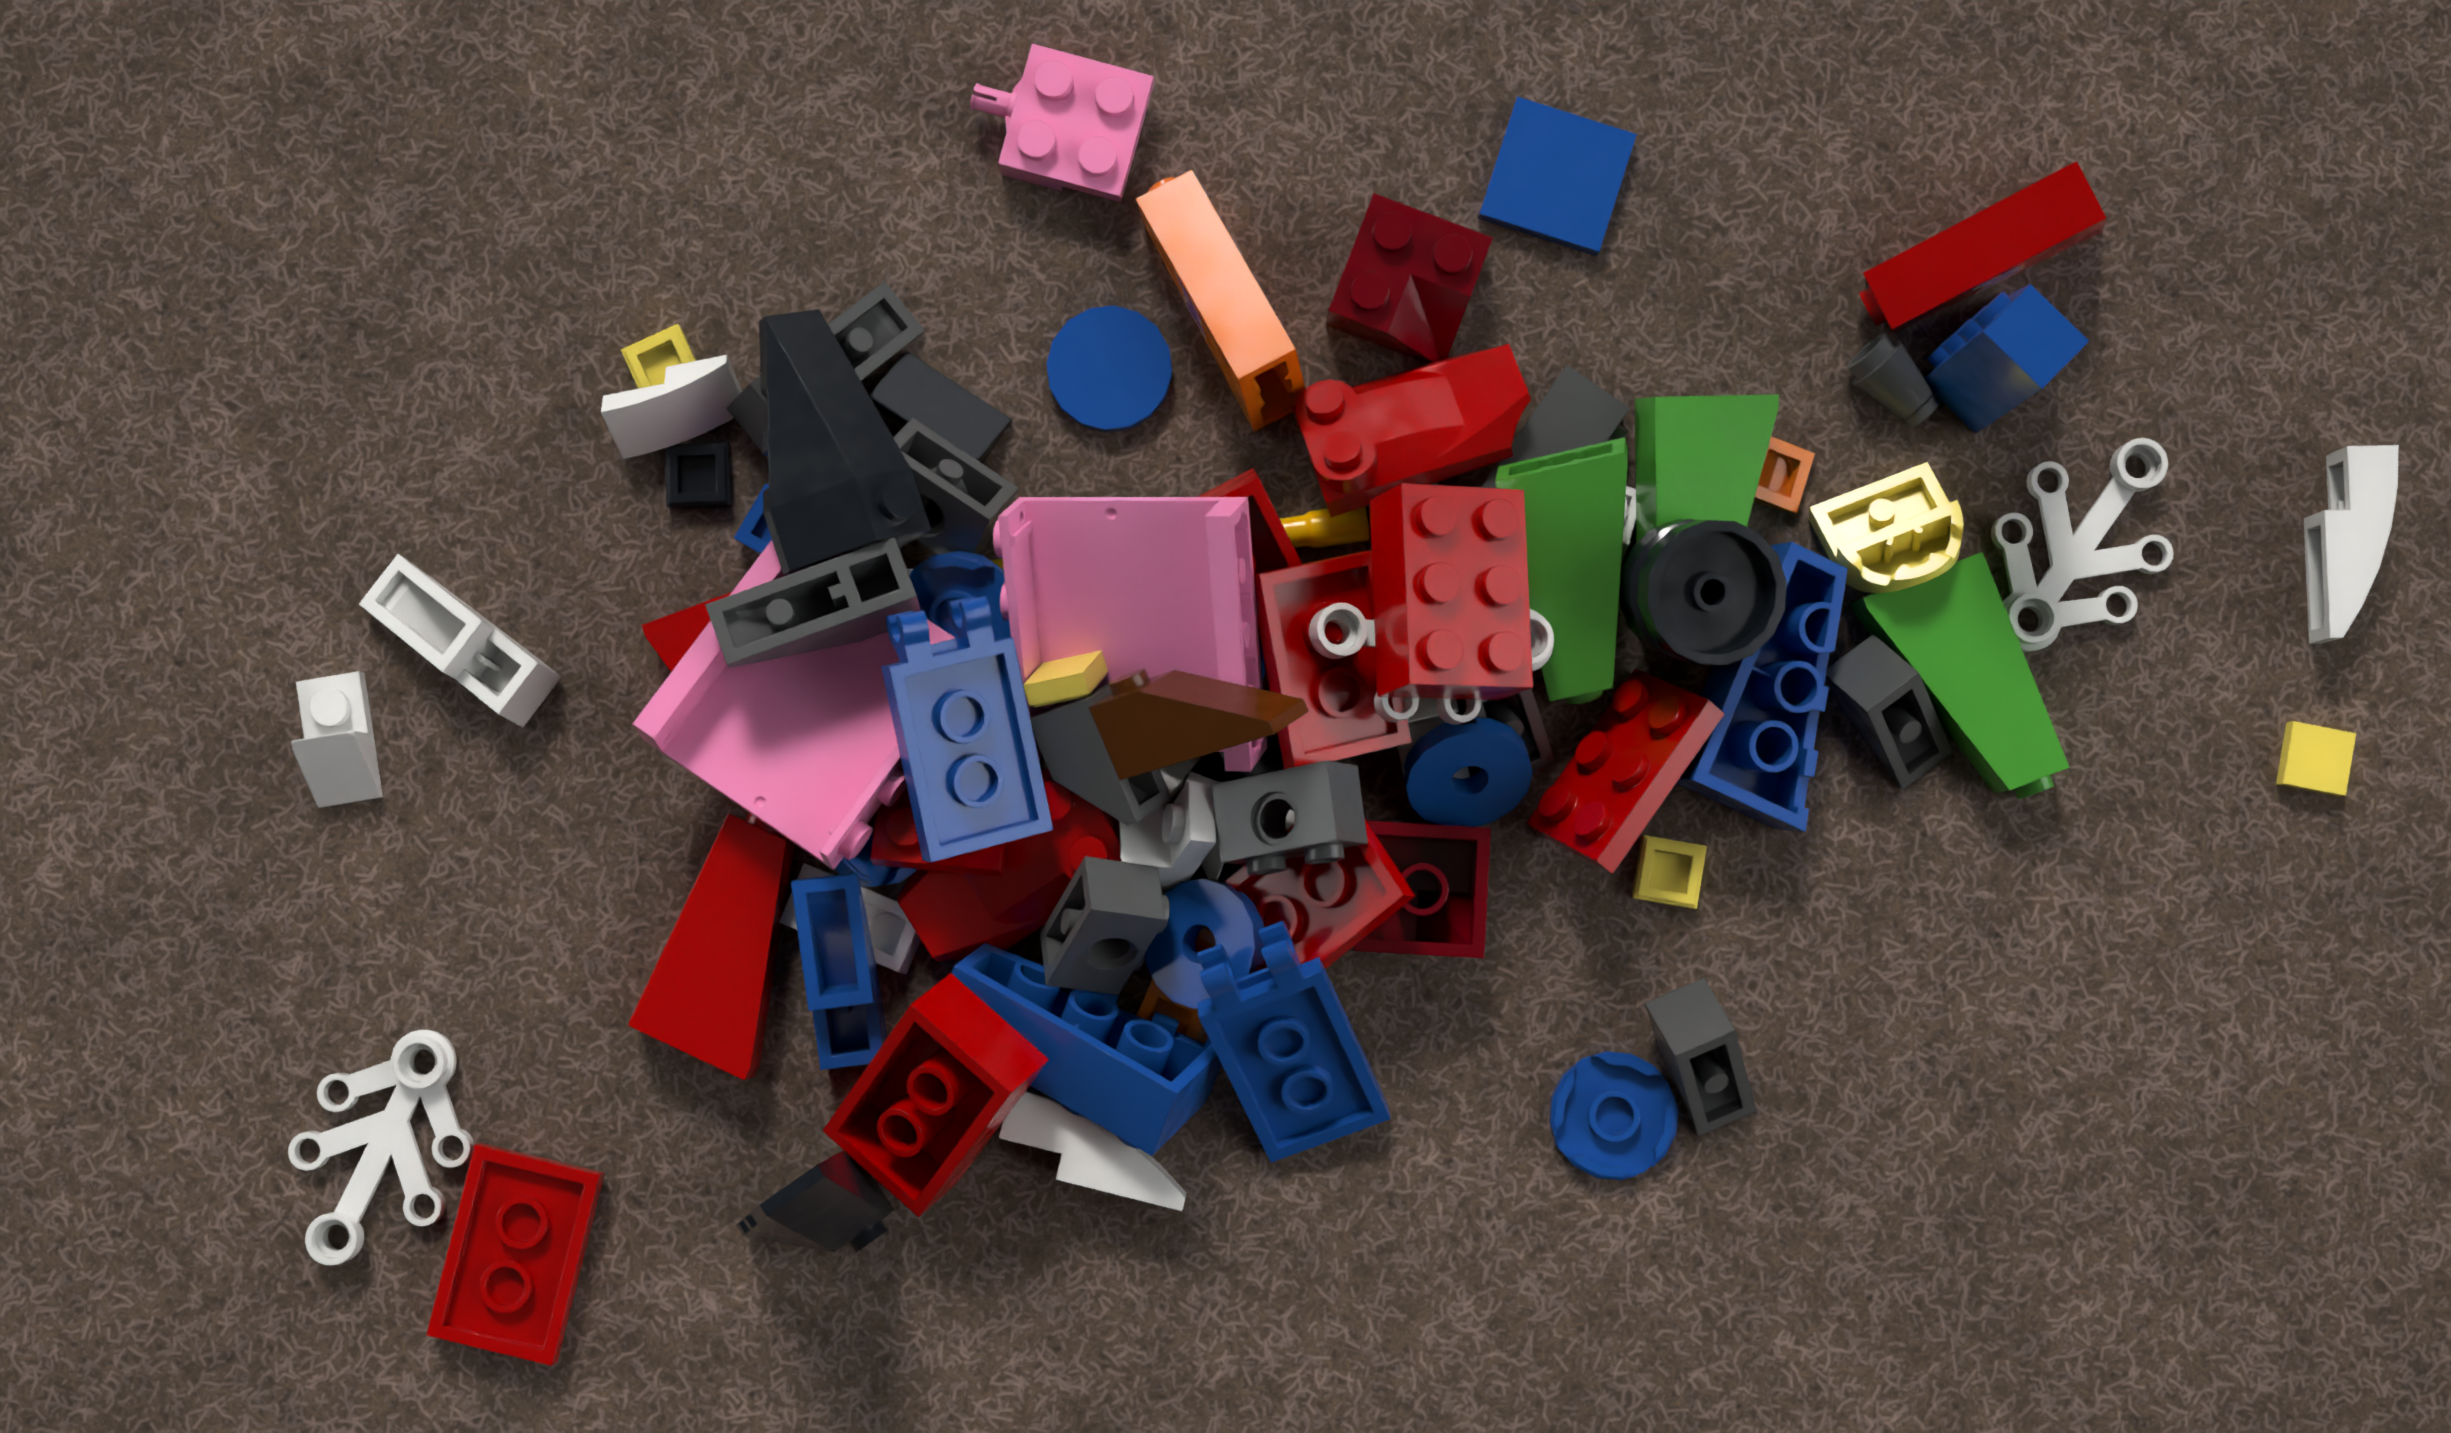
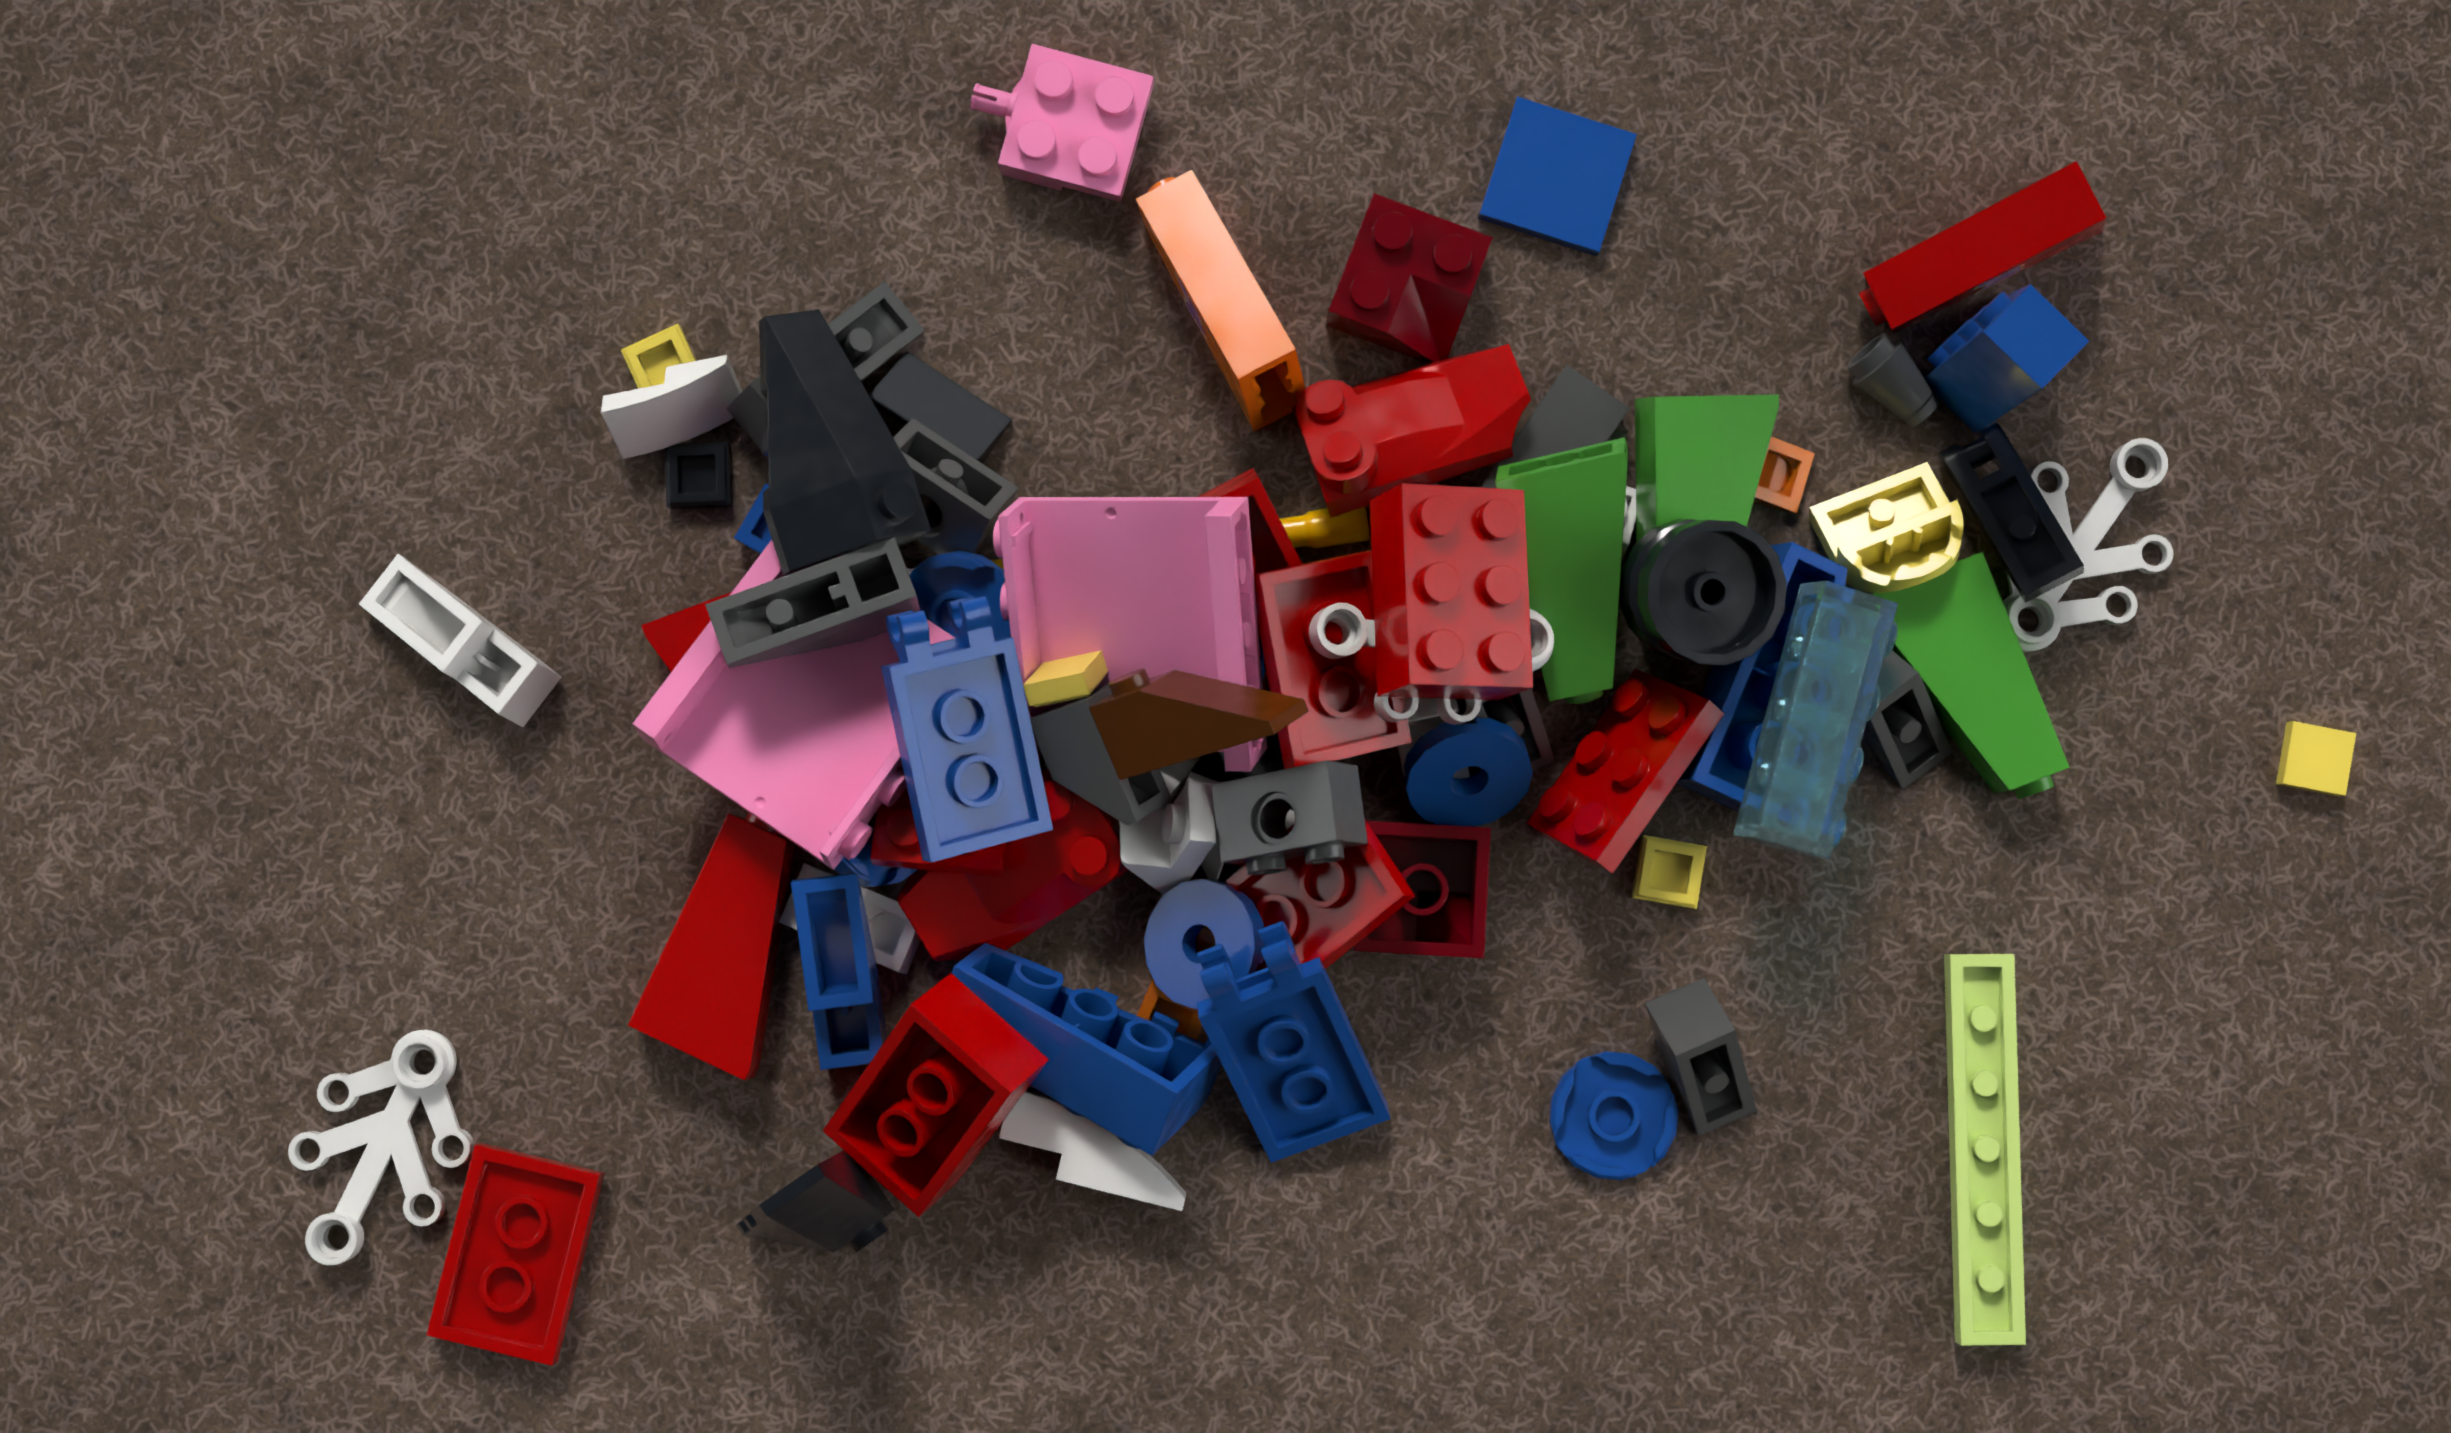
white slope [291,671,383,808] -> none
dark grey brick [1040,856,1169,995] -> none
blue tile [1046,305,1173,433] -> none
white slope [2304,445,2399,644] -> none
none -> clear light blue brick [1733,581,1898,859]
none -> black plate [1938,422,2084,603]
none -> yellowish green plate [1944,954,2026,1346]

